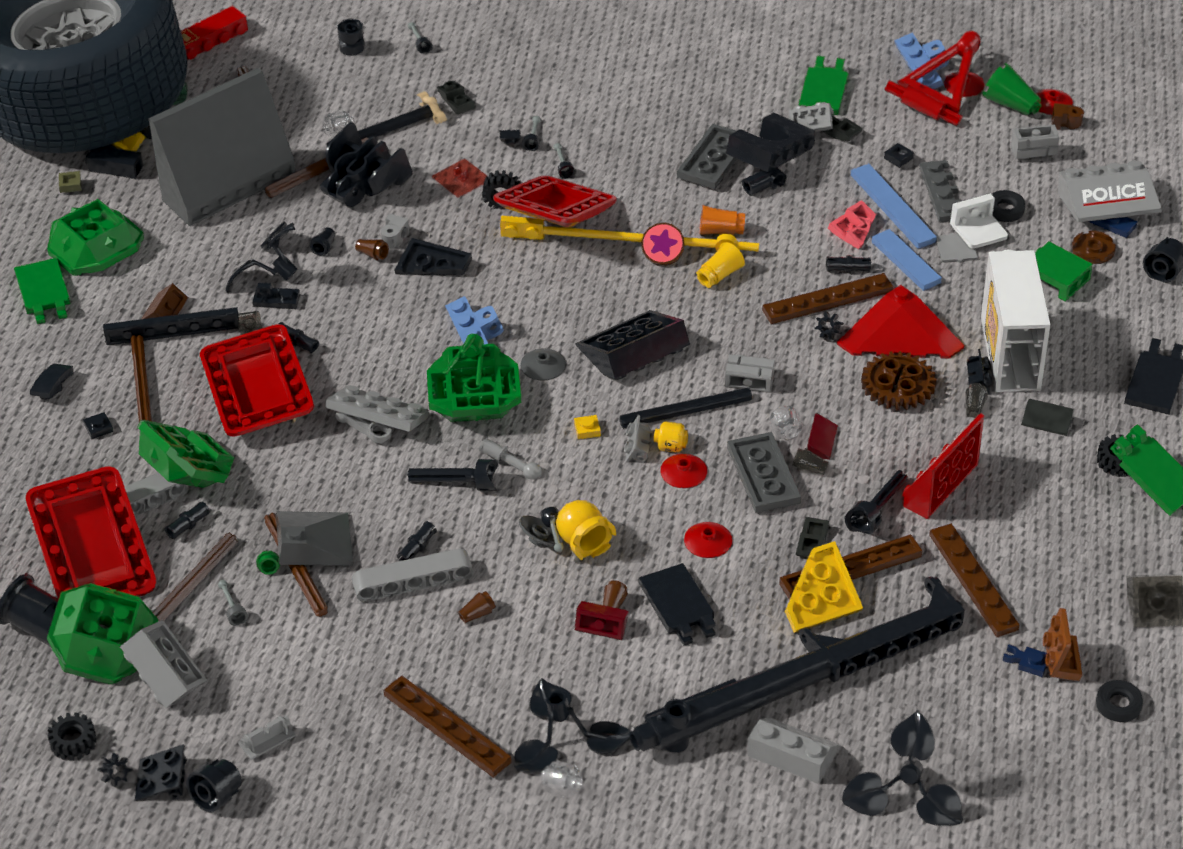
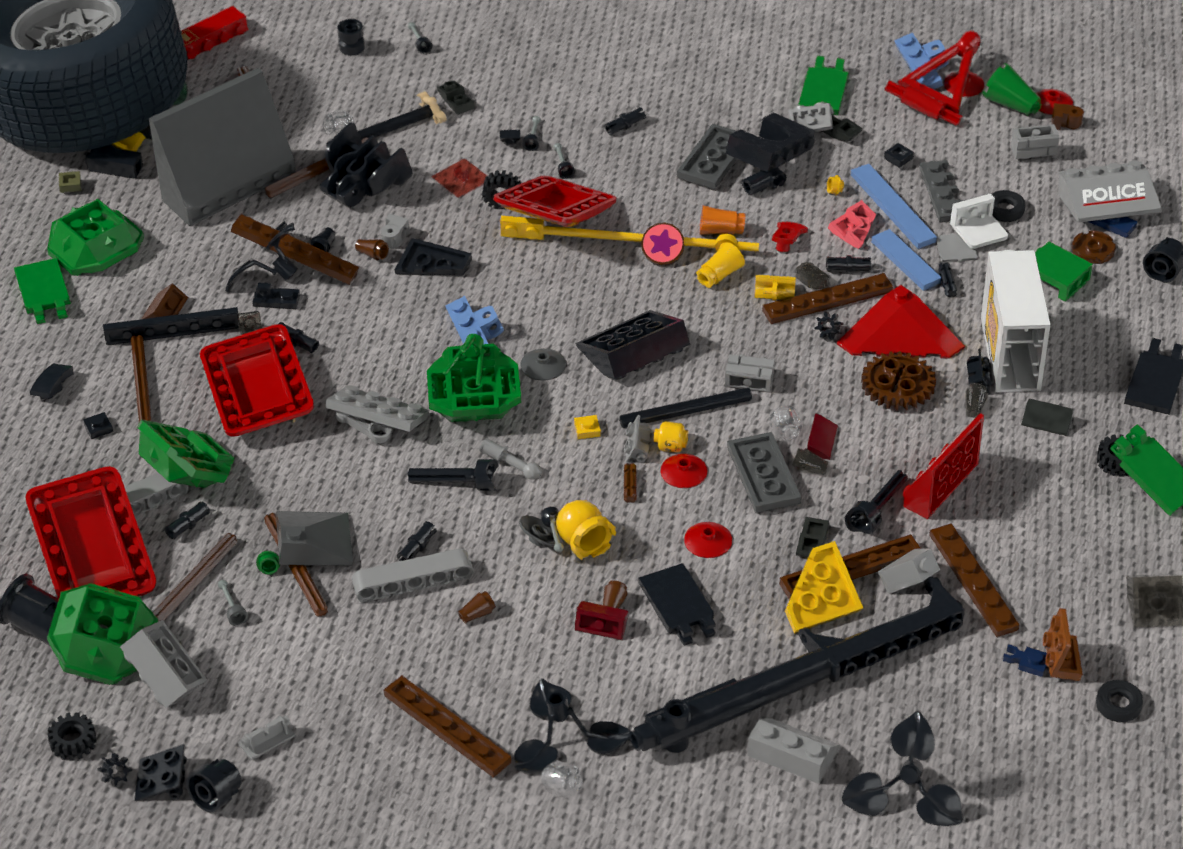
none -> reddish brown plate [231,214,359,285]
none -> black pin [604,107,646,136]
none -> reddish brown axle [624,463,637,503]
none -> yellow hips [755,275,796,301]
none -> red piece [772,222,808,252]
none -> clear smoke plate [796,262,829,289]
none -> yellow plate [827,175,844,195]
none -> light grey slope [878,548,940,594]
none -> black axle [938,262,957,297]

